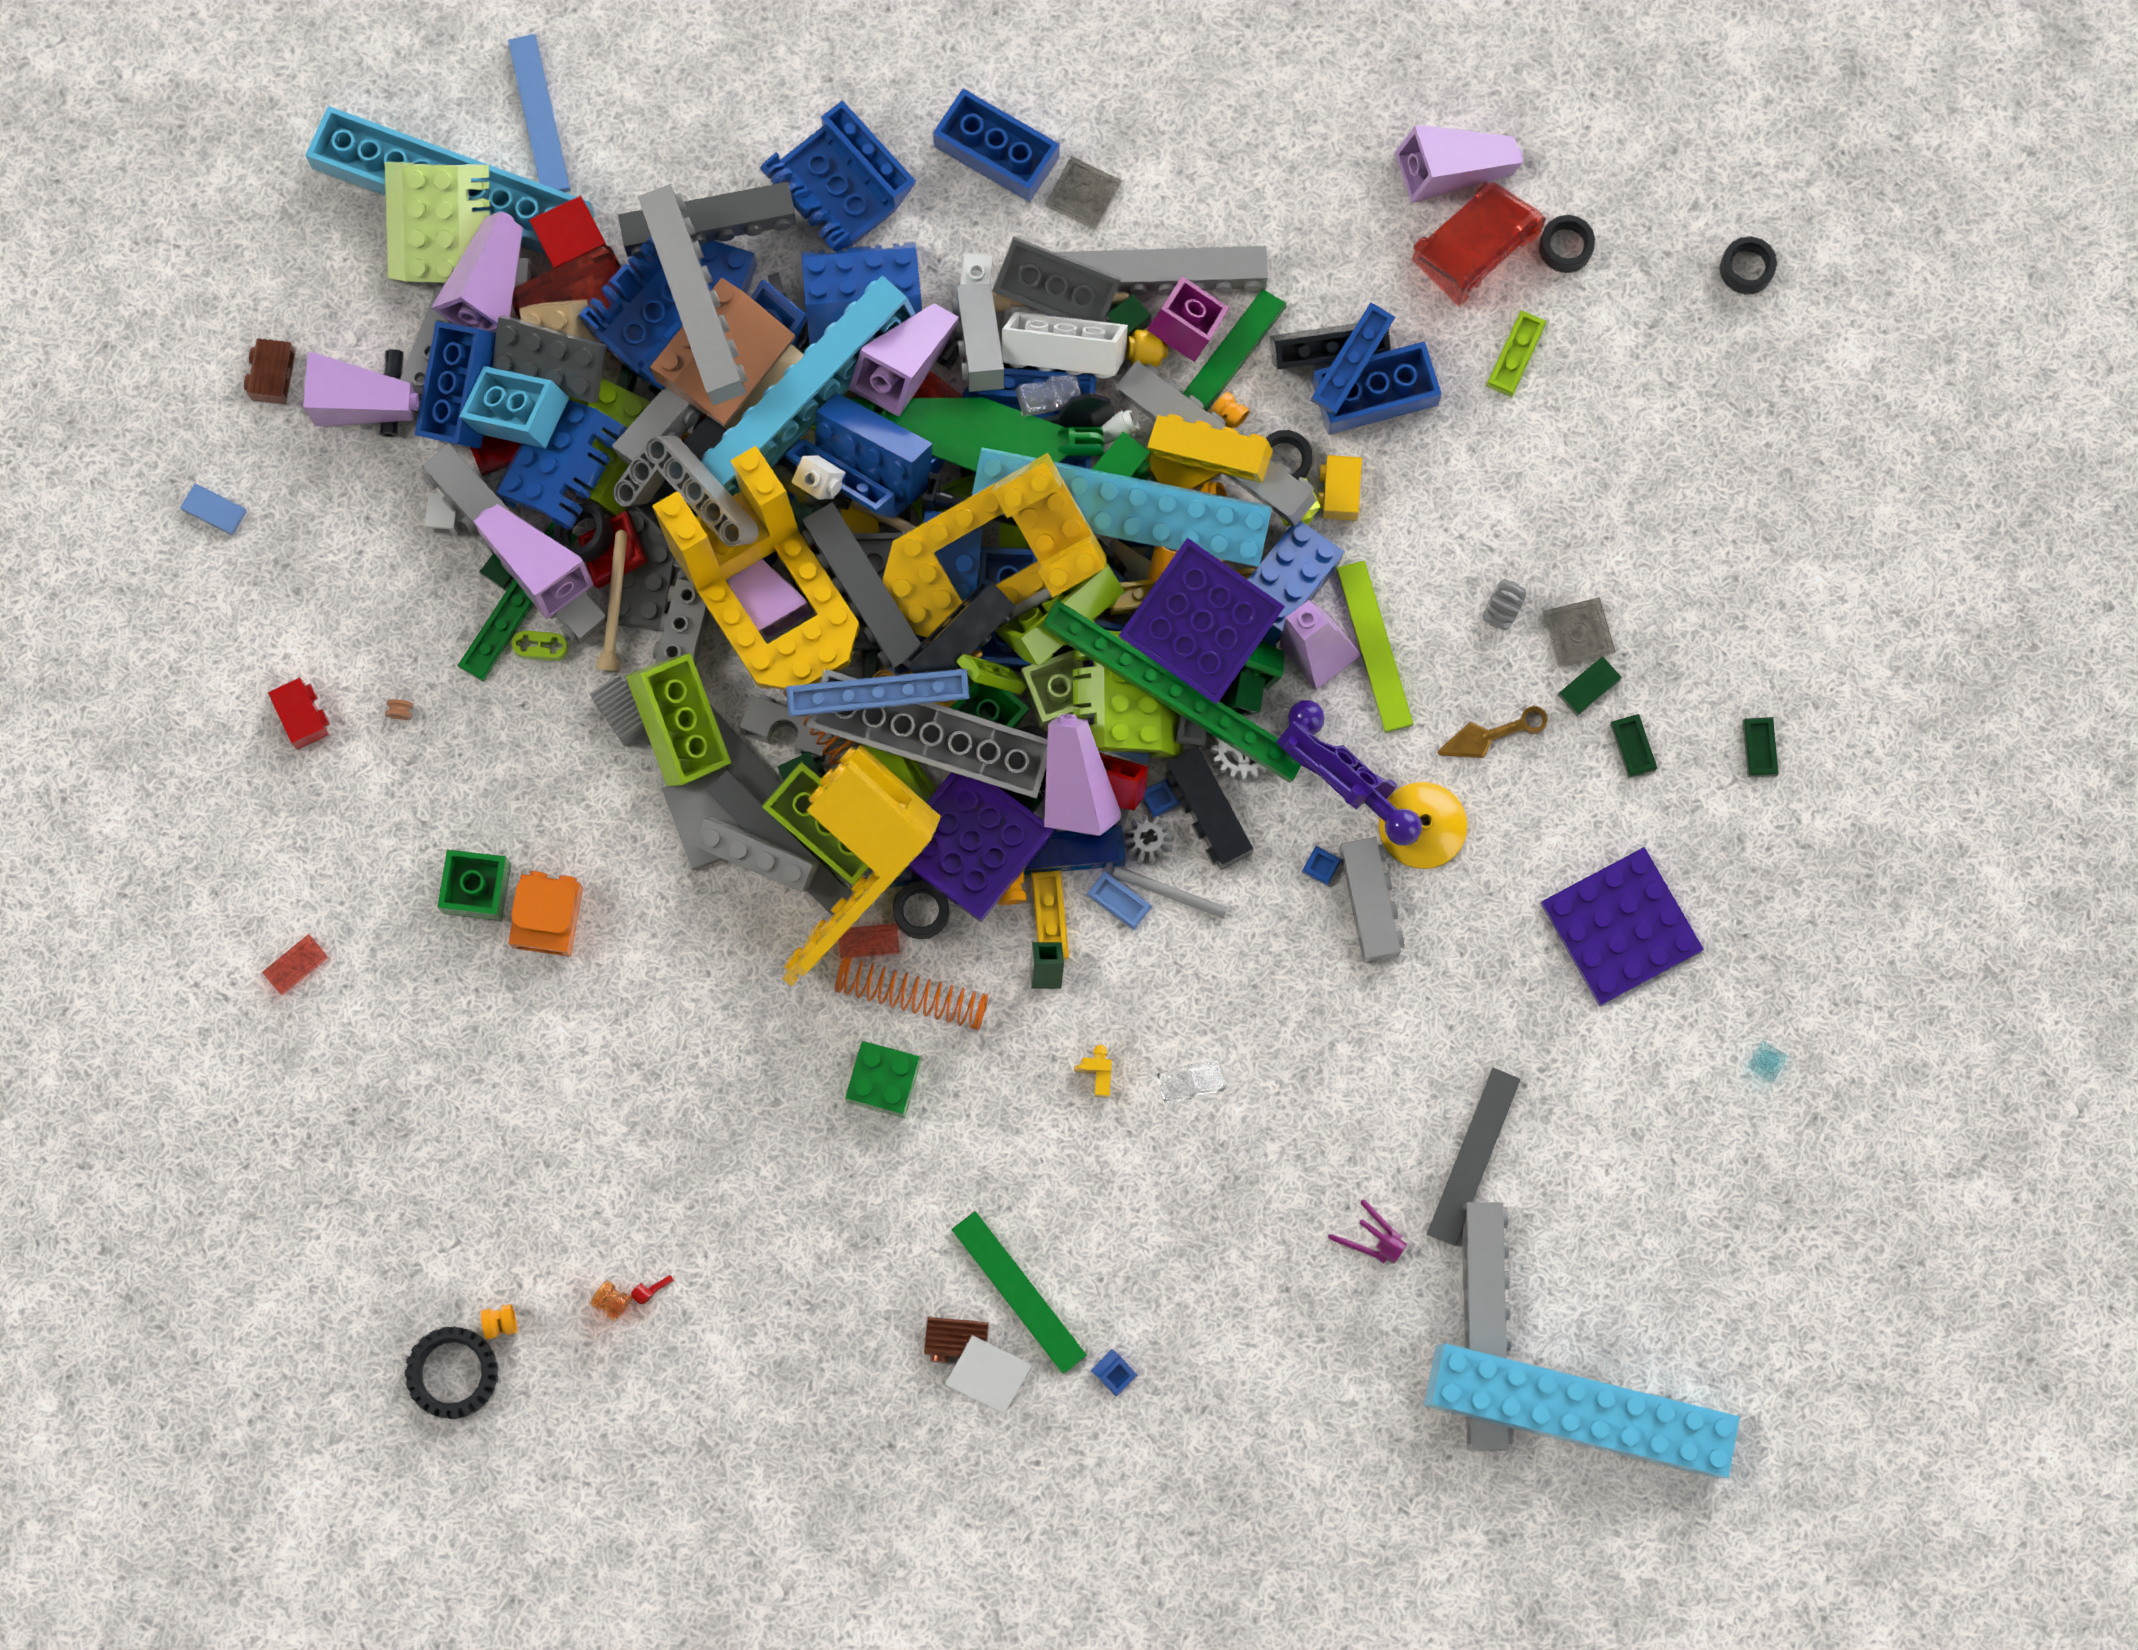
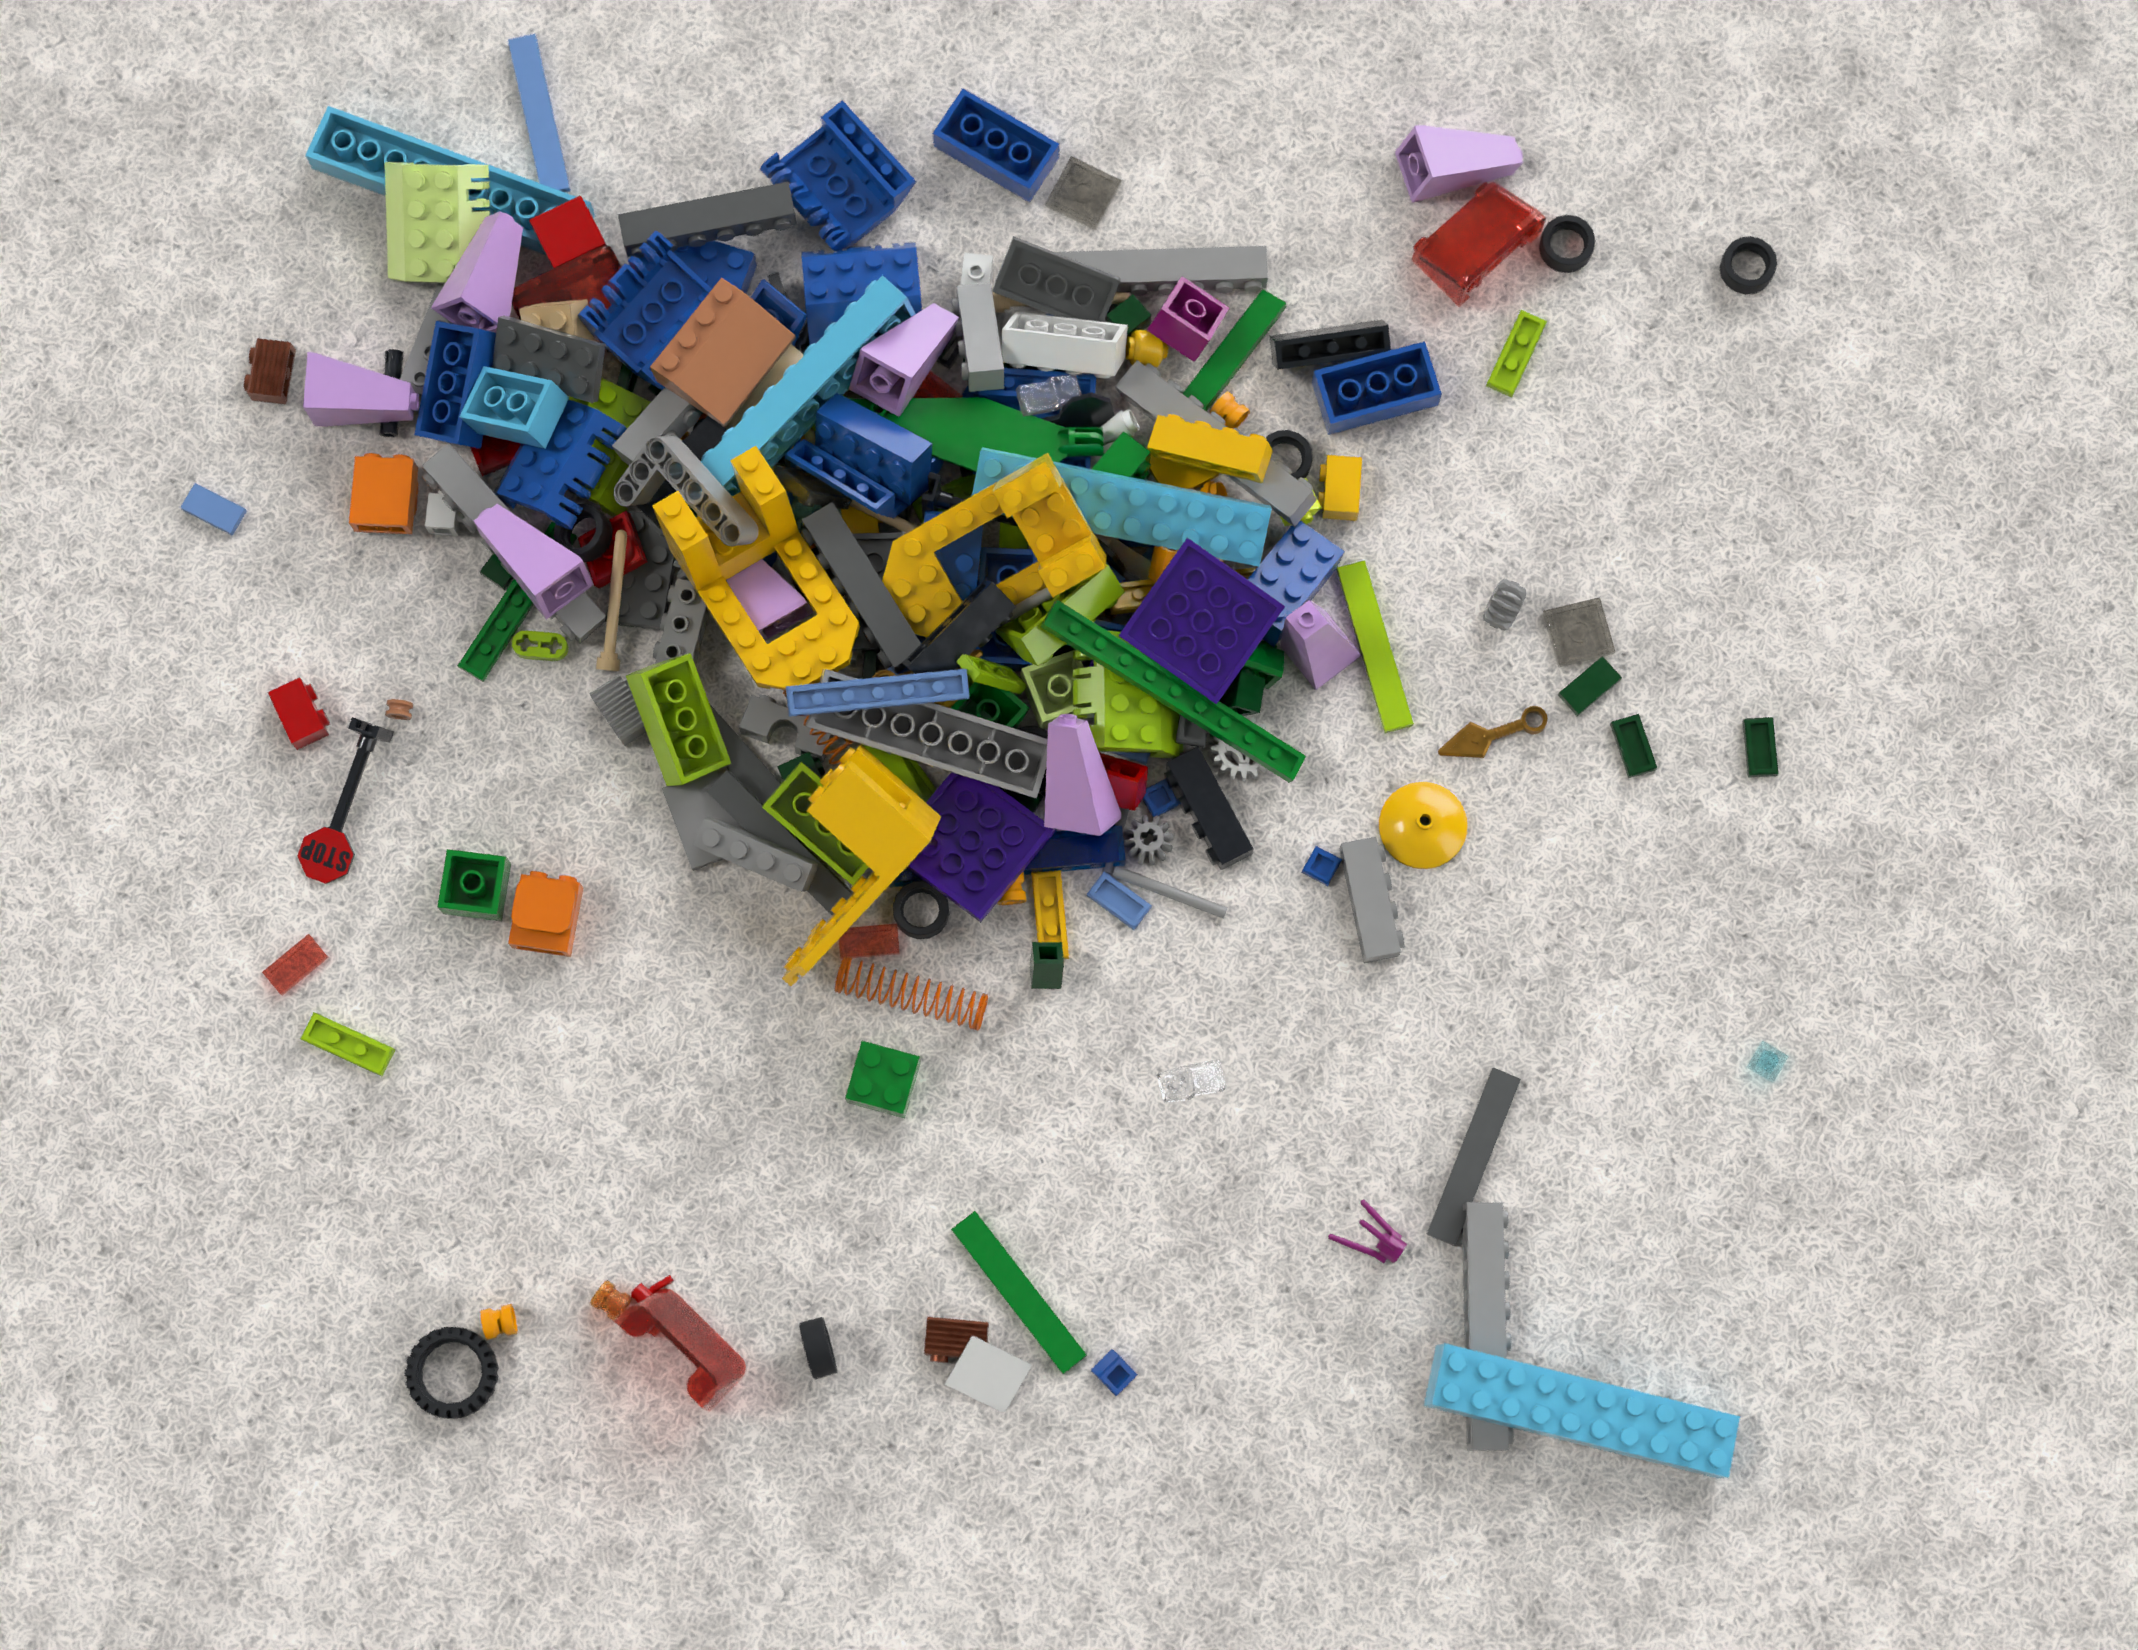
light grey plate [515,258,537,290] -> none
light grey brick [638,184,748,406] -> none
white brick [791,455,845,499] -> none
yellow piece [1074,1044,1112,1098] -> none
dark purple piece [1276,700,1422,846] -> none
blue plate [1310,302,1395,415] -> none
dark purple plate [1540,847,1704,1006] -> none
none -> black piece [297,717,394,884]
none -> lime tile [300,1012,395,1077]
none -> orange brick [349,453,419,534]
none -> clear red windscreen [614,1288,746,1412]
none -> black tyre [799,1317,837,1379]

